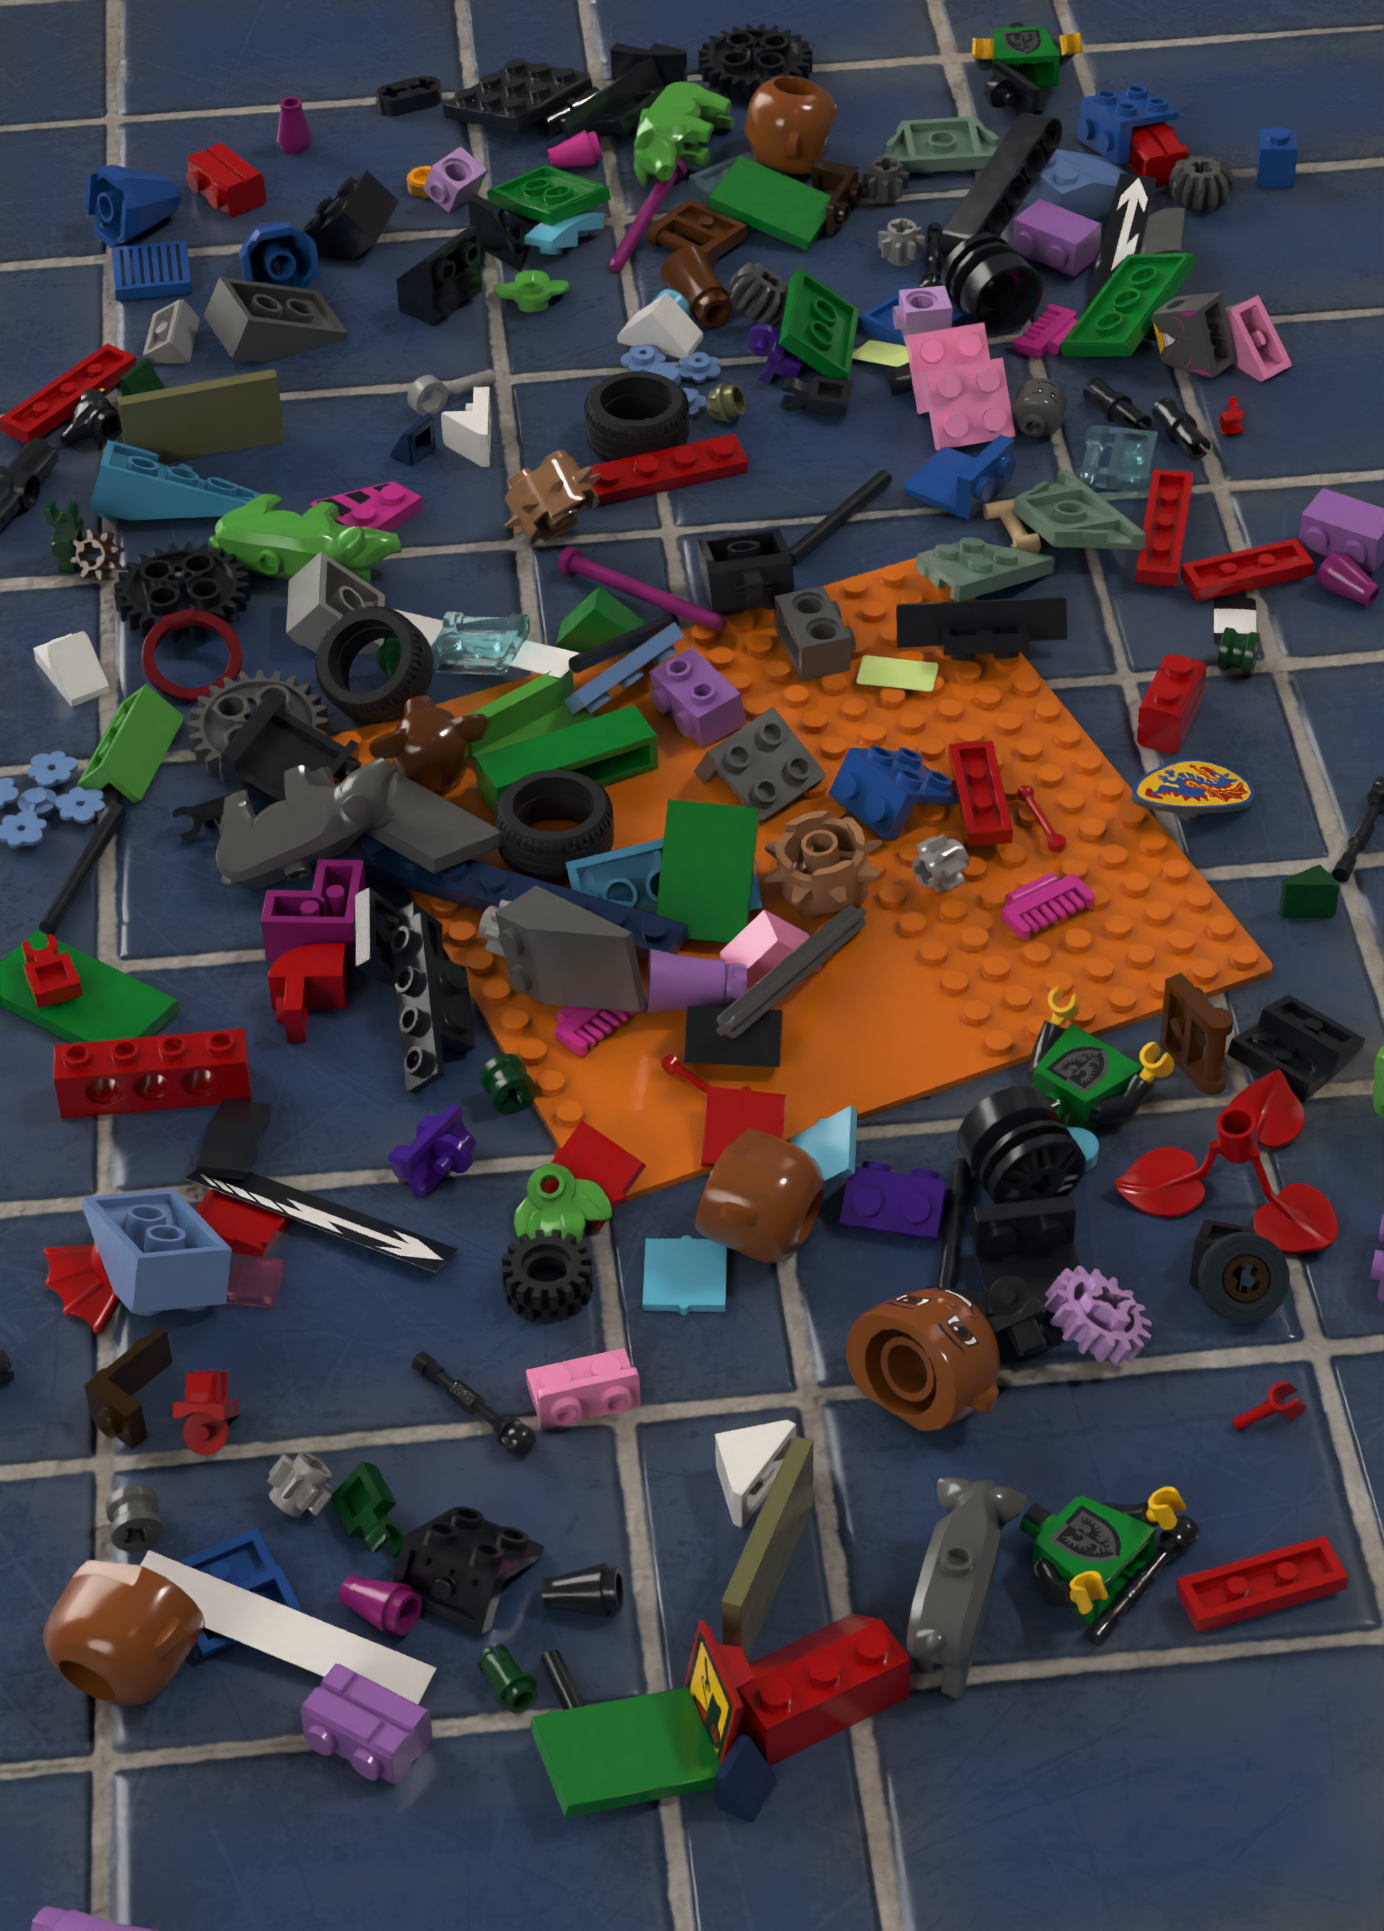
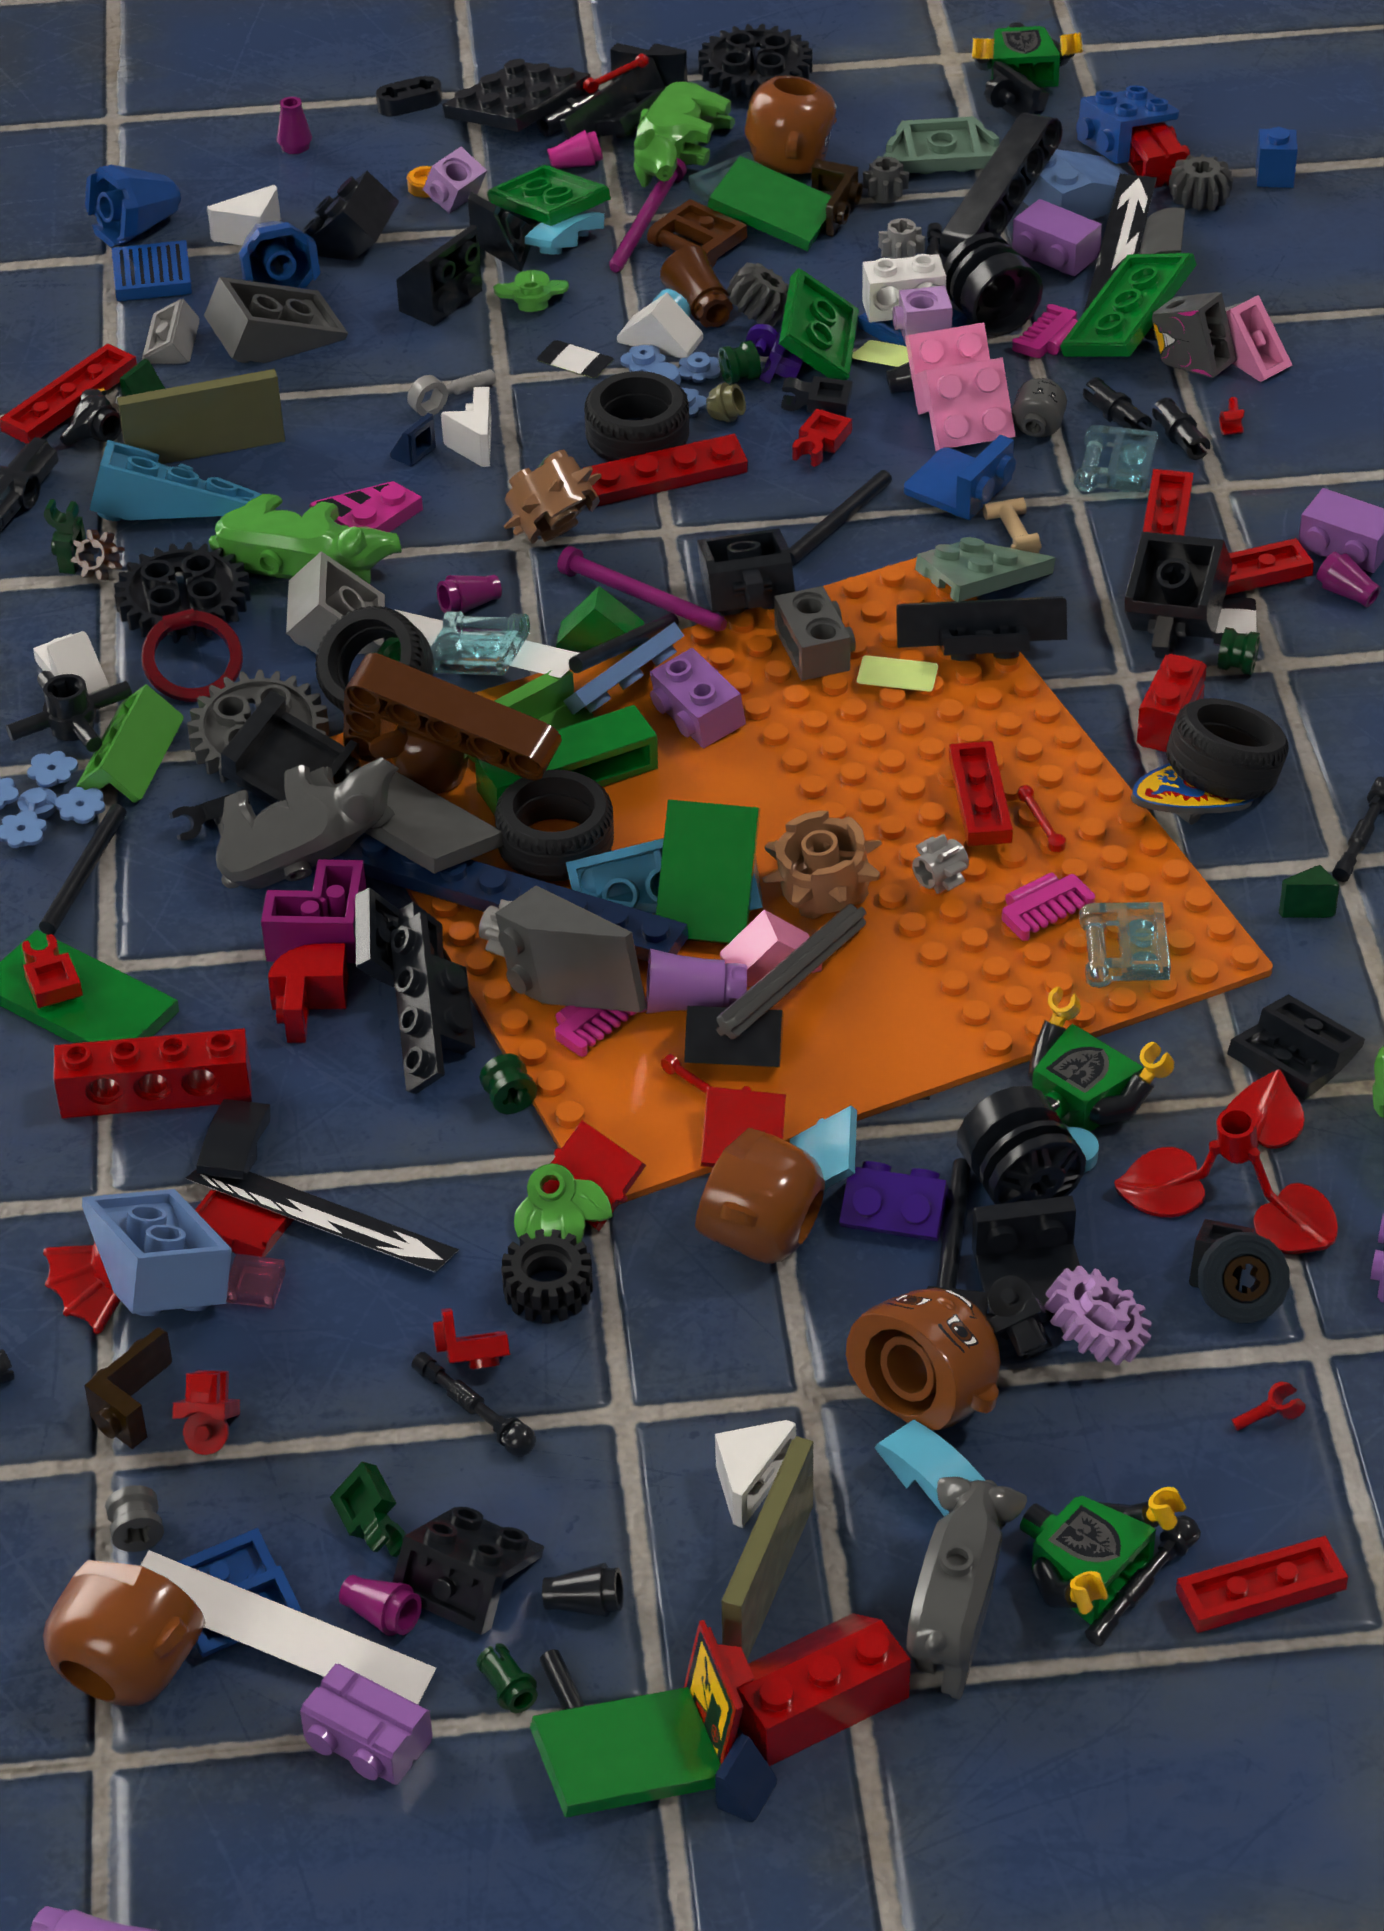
red brick [186,142,267,219] -> none
light grey gear [267,1451,333,1518] -> none
dark purple hips [388,1104,476,1198] -> none
bright pink bracket [526,1348,641,1429] -> none
medium azure piece [643,1235,727,1315] -> none
dark grey bracket [694,707,826,823] -> none
blue bracket [828,745,958,841] -> none
sand green wing [1013,469,1146,550] -> none
reddish brown plate [1159,973,1233,1095] -> none
none -> black bar [6,670,132,752]
none -> white slope [207,185,281,245]
none -> reddish brown beam [343,653,562,780]
none -> red bracket [433,1308,510,1369]
none -> magenta cone [437,574,502,616]
none -> sticker [537,340,614,378]
none -> red hinge [583,54,649,94]
none -> dark green wheel [718,340,761,385]
none -> red plate [792,409,852,467]
none -> white brick [862,254,946,323]
none -> medium azure slope [874,1419,985,1516]
none -> clear light blue plate [1079,902,1171,988]
none -> black hinge [1125,532,1233,658]
none -> black tyre [1166,698,1289,800]

